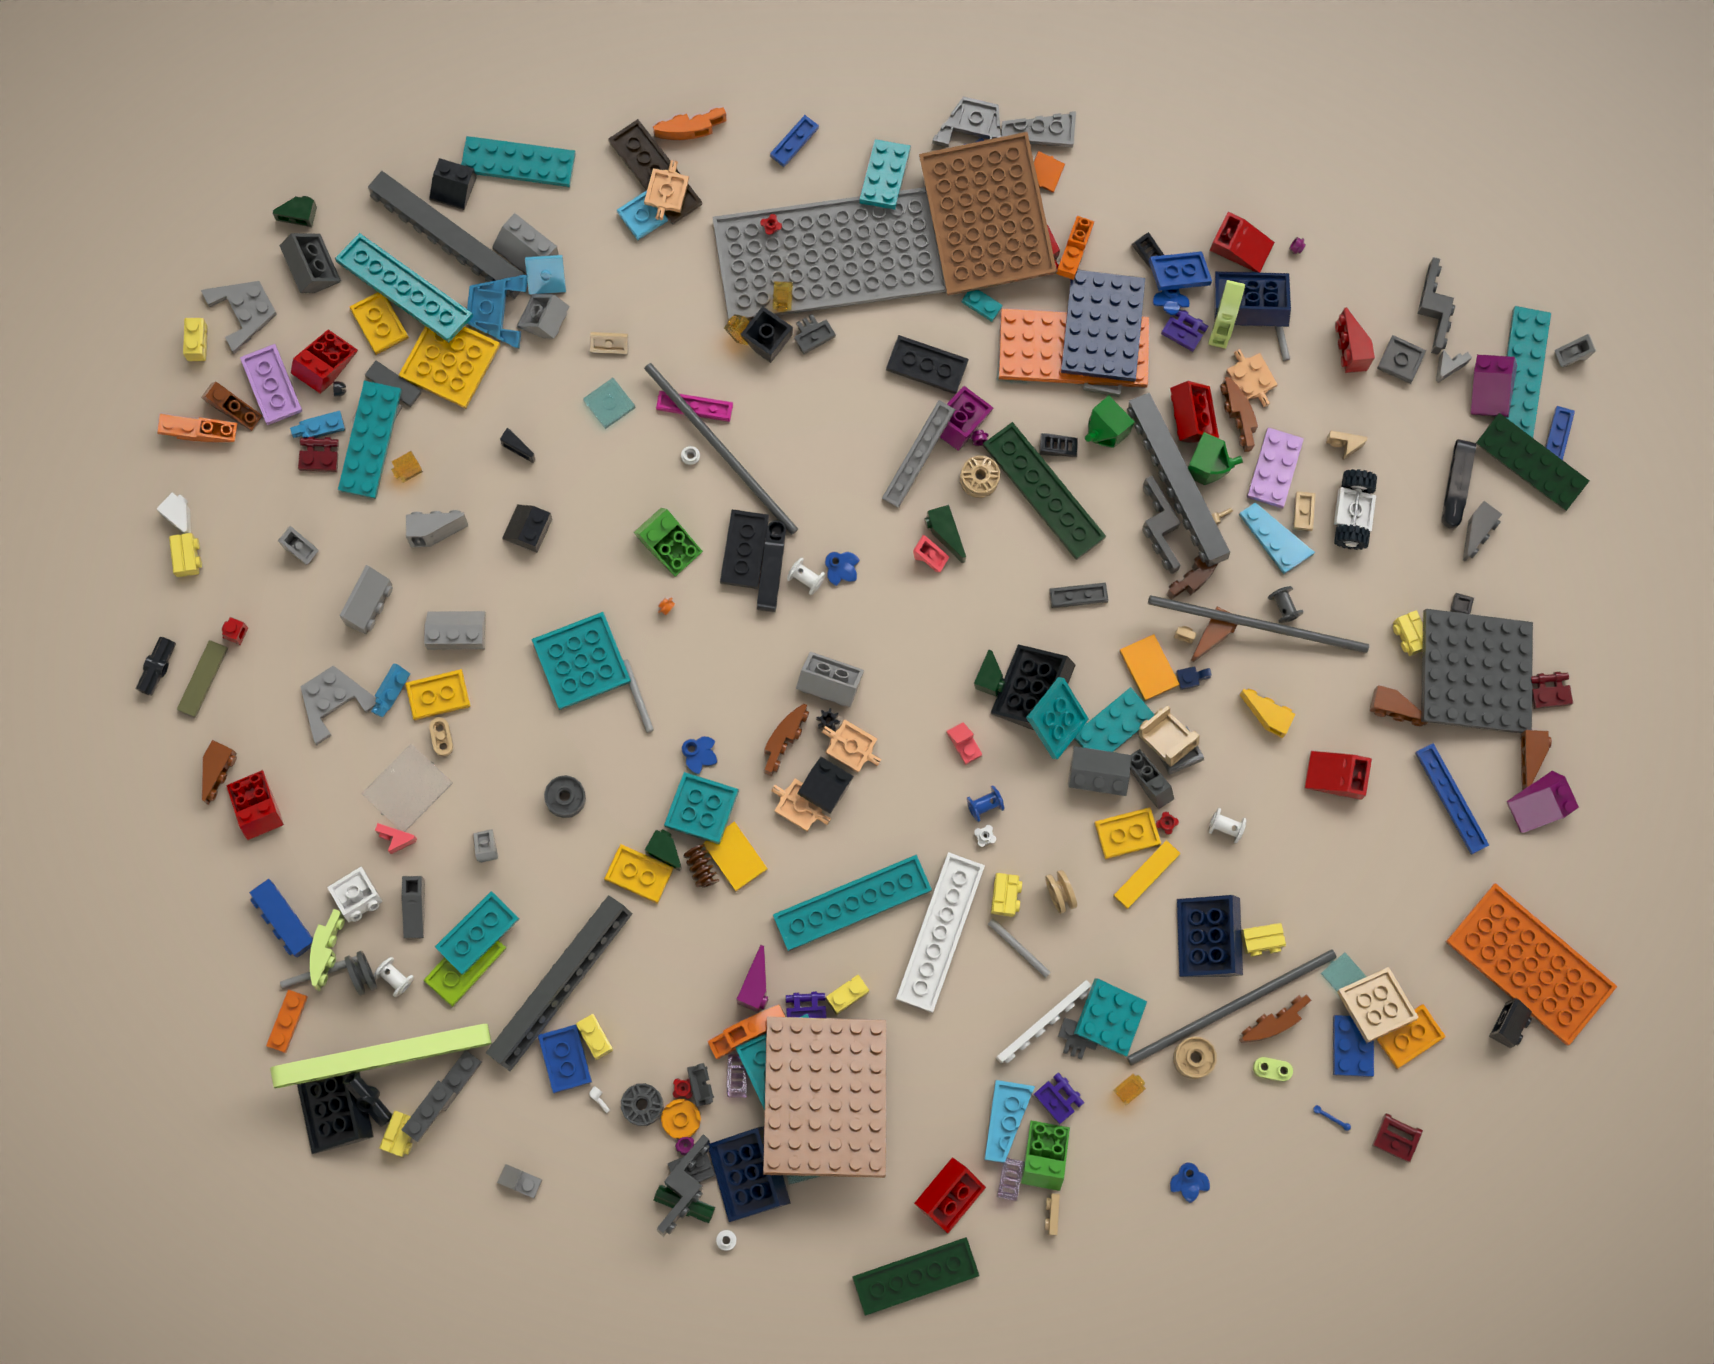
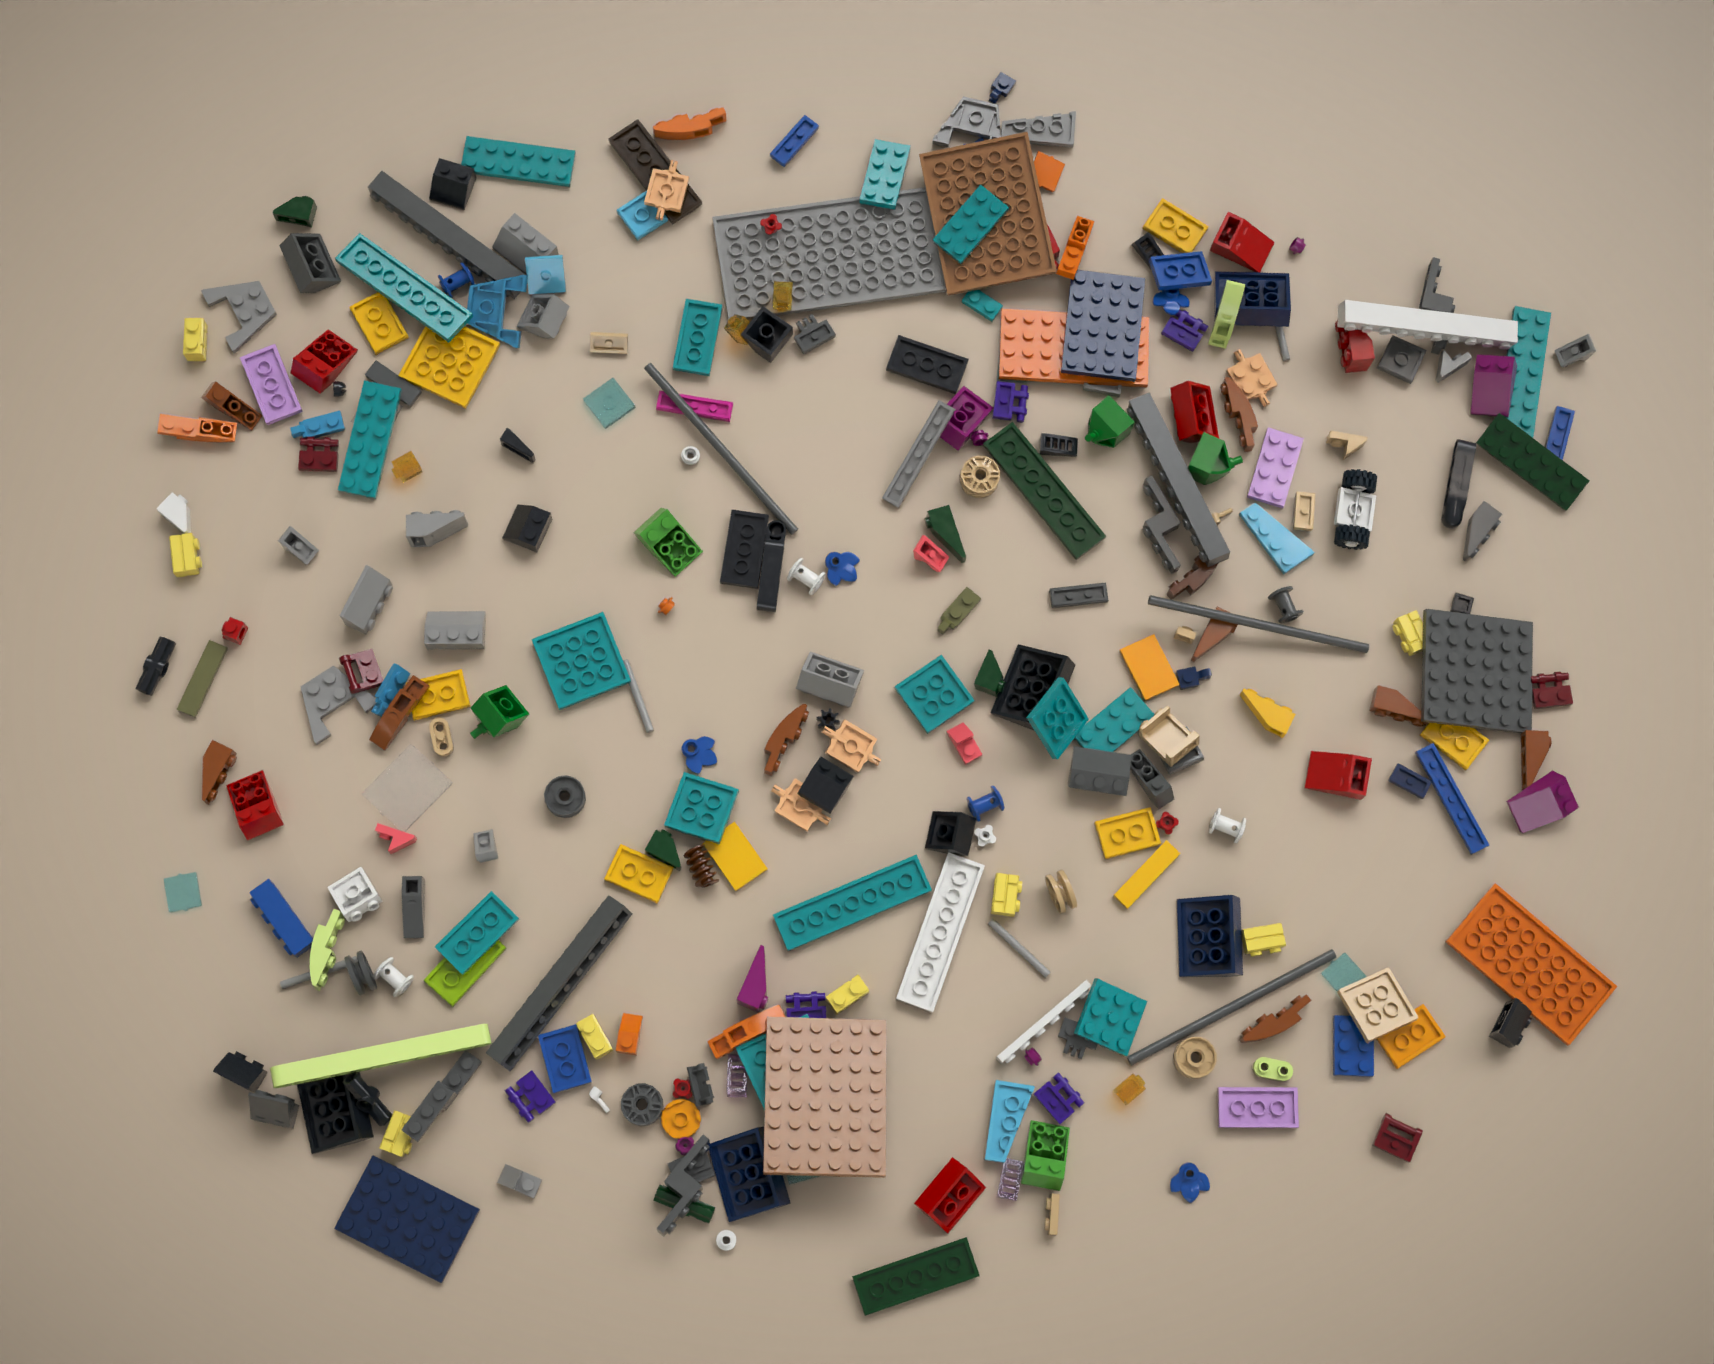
orange plate [266,990,308,1053] -> none
blue hinge [1313,1105,1351,1131] -> none
none -> clear light blue piece [164,872,202,912]
none -> black slope [213,1051,267,1093]
none -> dark grey slope [248,1090,300,1129]
none -> dark blue plate [334,1155,480,1283]
none -> plate [339,649,383,694]
none -> dark orange slope [369,675,430,751]
none -> blue hose [438,263,475,298]
none -> green piece [470,685,529,739]
none -> dark purple plate [505,1070,556,1123]
none -> orange slope [616,1013,643,1056]
none -> teal plate [673,299,723,376]
none -> teal plate [894,654,975,734]
none -> black slope [925,811,976,856]
none -> teal plate [933,185,1009,264]
none -> olive hinge [937,587,981,634]
none -> plate [989,72,1016,104]
none -> dark purple plate [992,381,1029,423]
none -> magenta plate [1024,1047,1042,1066]
none -> yellow tile [1142,198,1209,253]
none -> lavender plate [1217,1087,1299,1128]
none -> white brick [1338,300,1518,349]
none -> dark blue plate [1388,763,1432,799]
none -> yellow tile [1420,723,1489,770]

